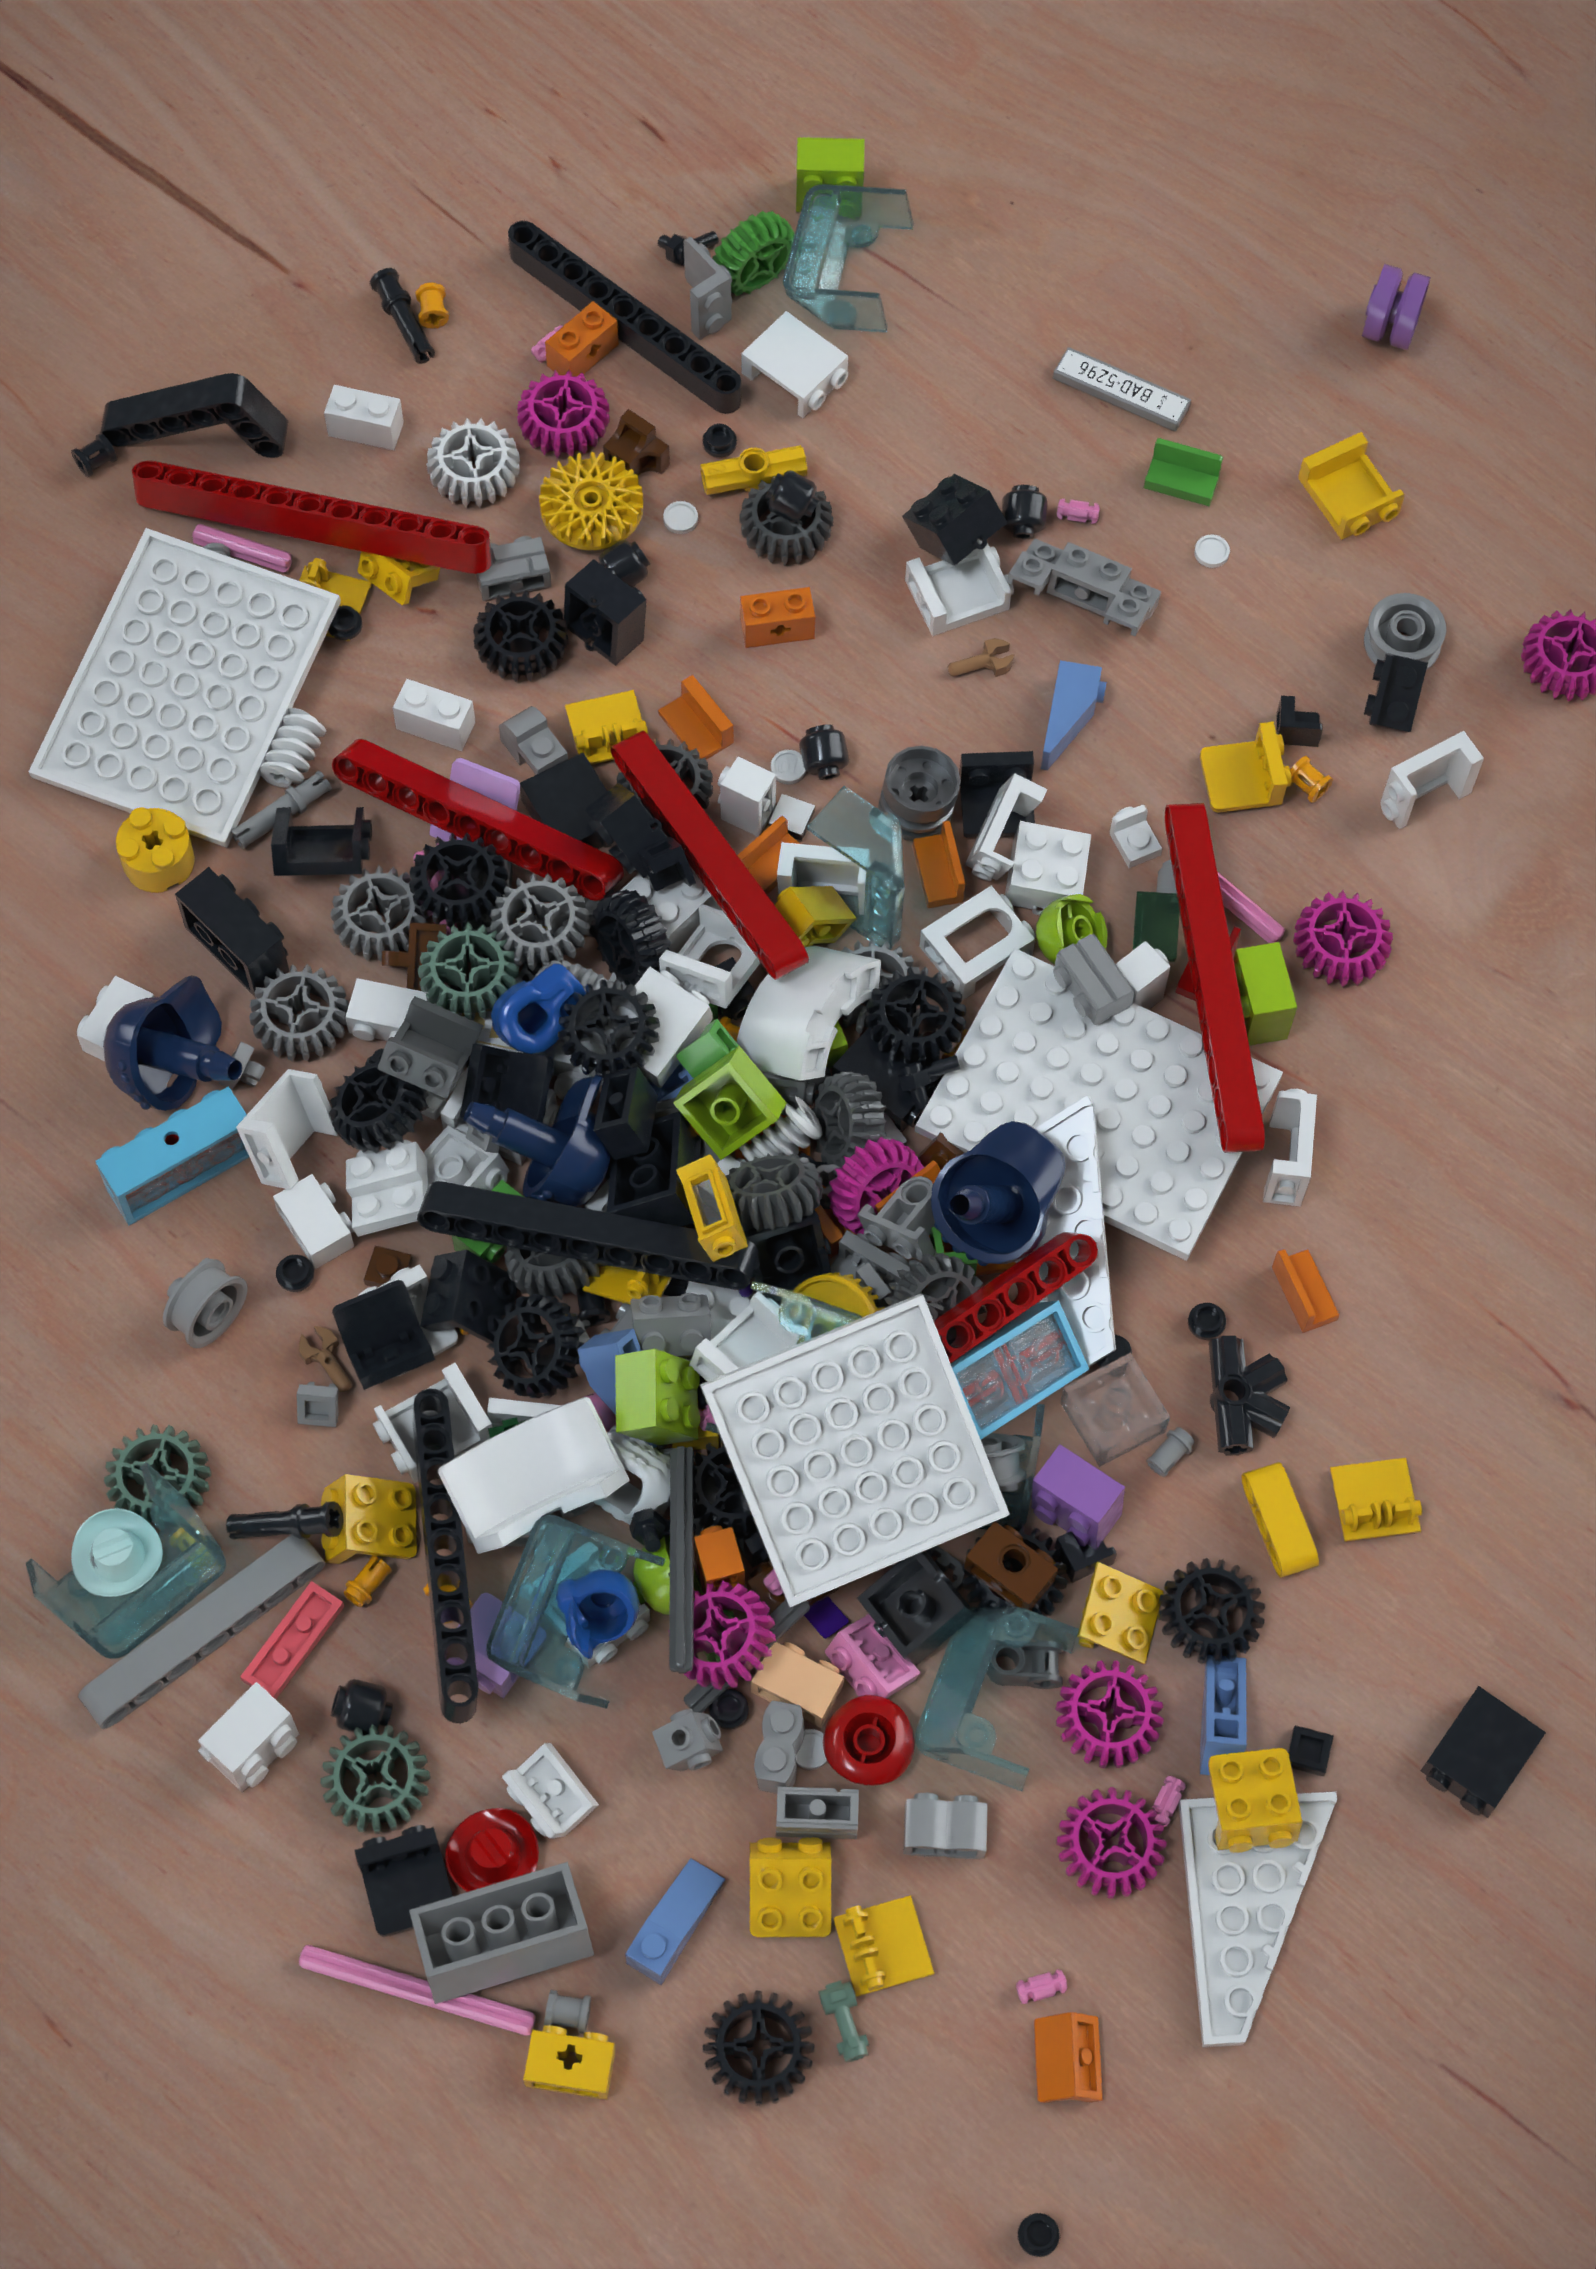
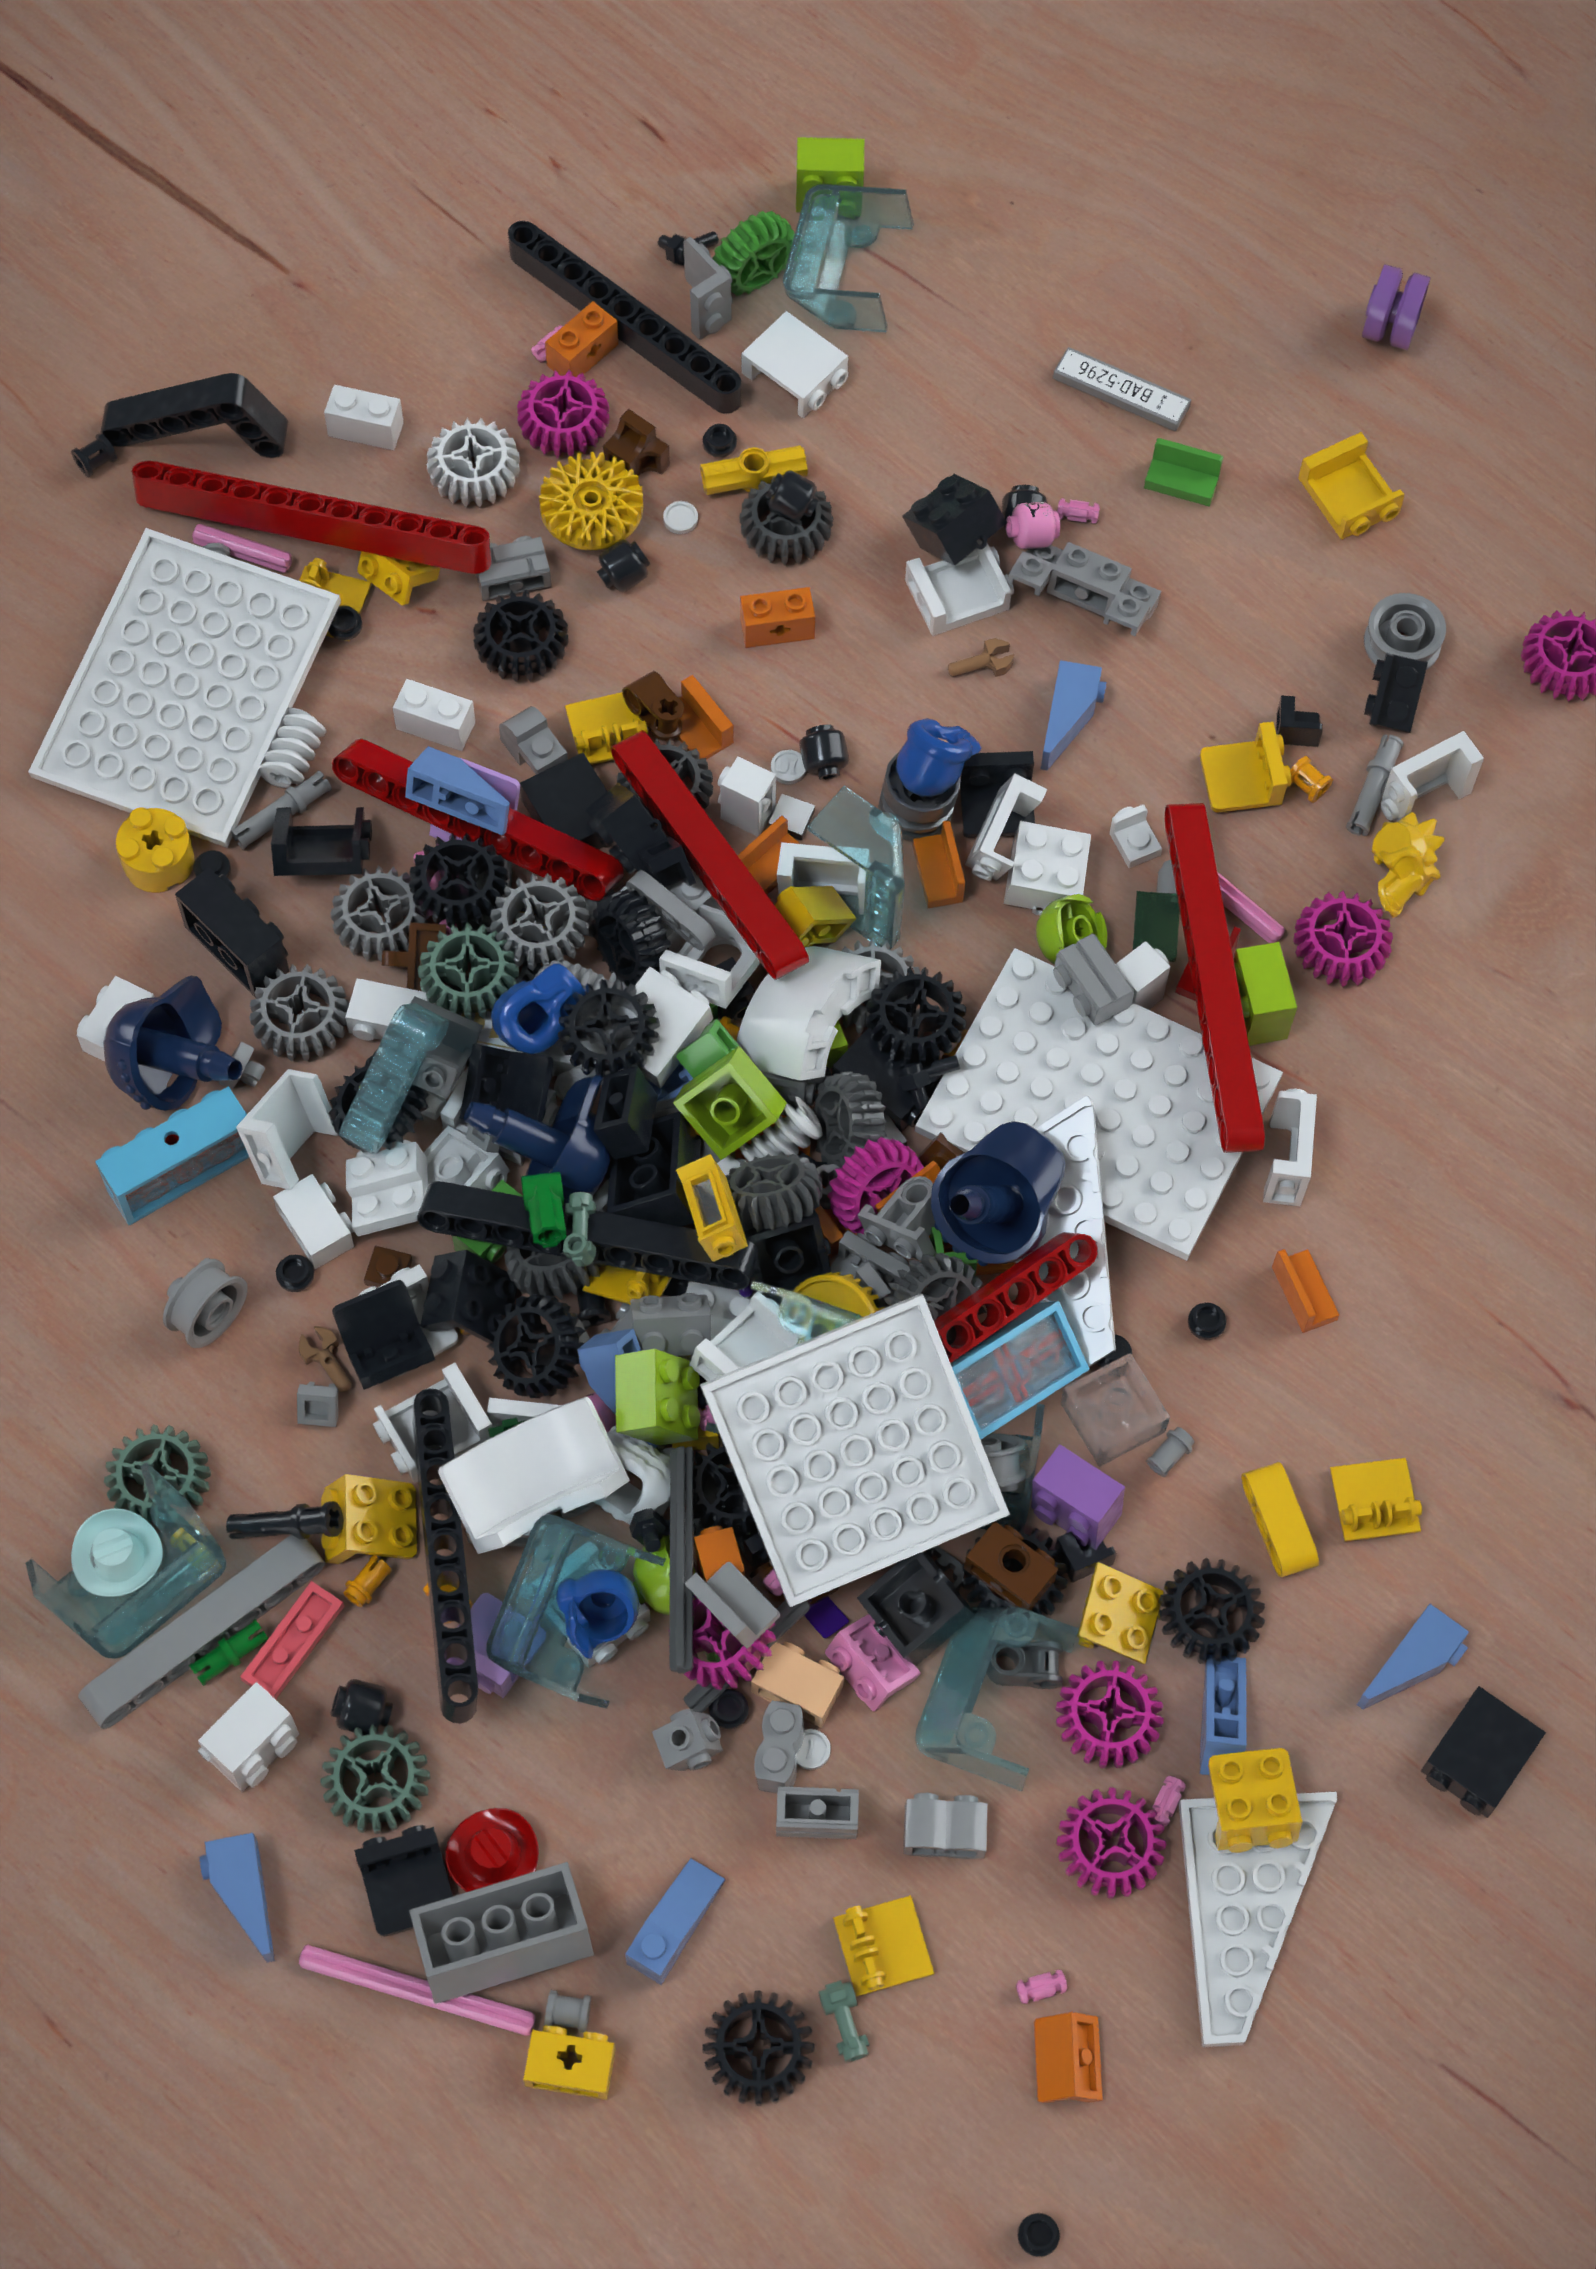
black pin [370,268,435,363] -> none
light orange bush [415,282,449,329] -> none
white bracket [502,1743,599,1839] -> none
black brick [564,559,647,666] -> none
yellow bracket [750,1837,831,1937] -> none
red hat [823,1695,915,1786] -> none
white panel [919,885,1035,1000] -> none
white piece [1194,535,1230,568] -> none
black piece [1209,1336,1290,1456] -> none
black tile [1288,1725,1334,1777] -> none
none -> green pin [189,1619,268,1686]
none -> black plate [194,850,231,877]
none -> medium blue slope [200,1833,275,1963]
none -> clear light blue beam [339,1003,449,1155]
none -> medium blue slope [405,746,510,835]
none -> green piece [521,1172,566,1248]
none -> sand green bar [563,1192,596,1267]
none -> reddish brown piece [622,671,684,741]
none -> light grey beam [626,870,716,950]
none -> light grey panel [684,1562,780,1649]
none -> blue piece [896,718,981,796]
none -> bright pink head [1006,502,1060,549]
none -> light grey pin [1346,734,1404,836]
none -> medium blue slope [1357,1604,1469,1709]
none -> yellow head [1371,812,1444,918]

